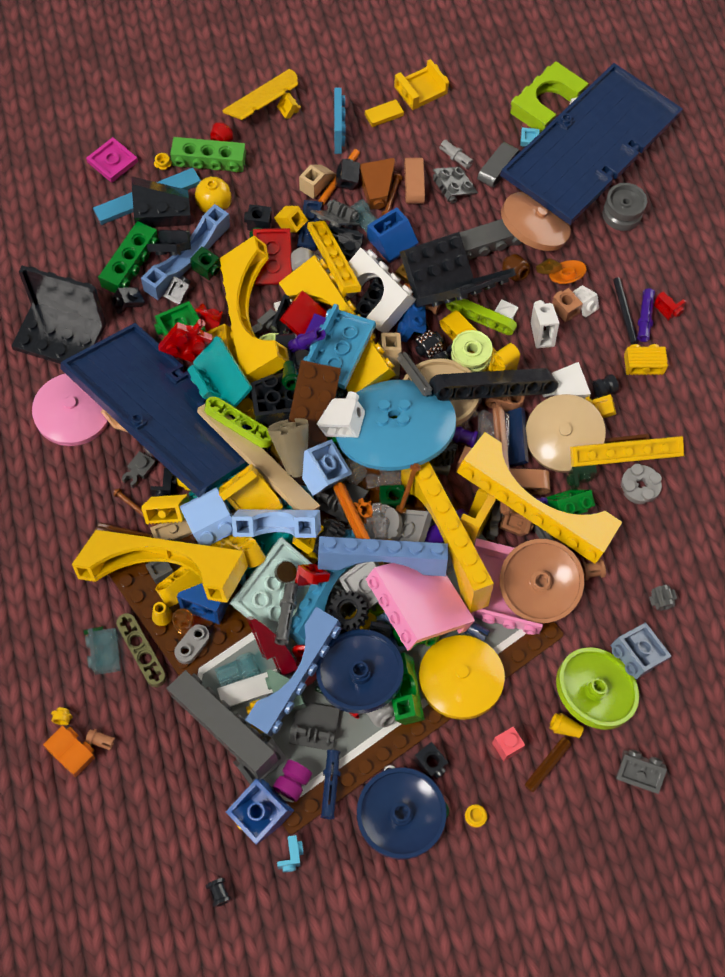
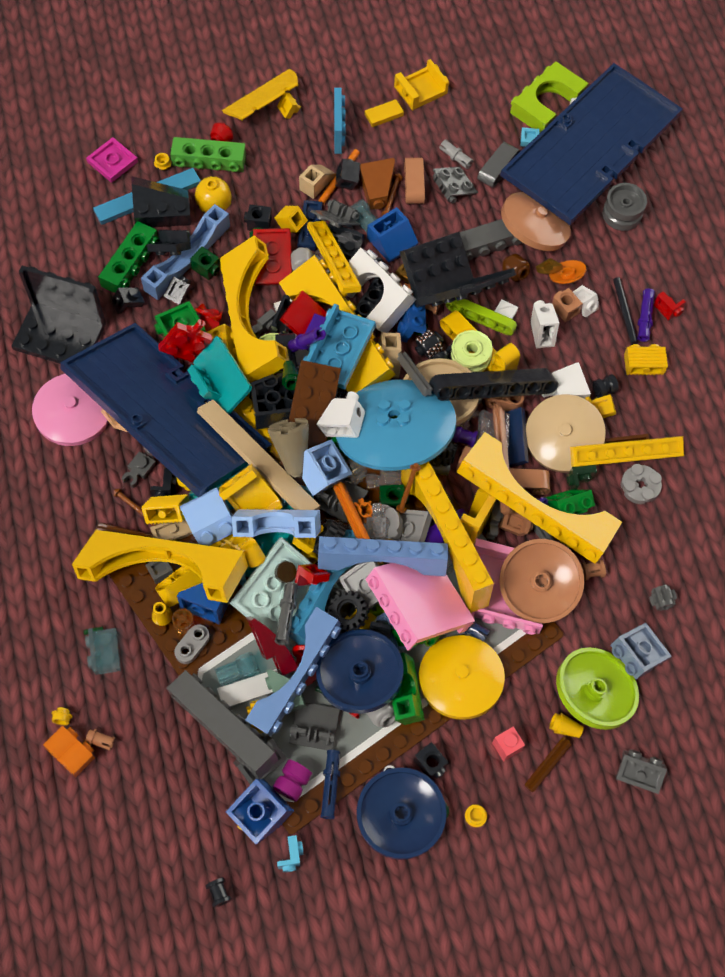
olive beam [116,613,166,688] -> none
lime beam [204,397,272,448] -> none

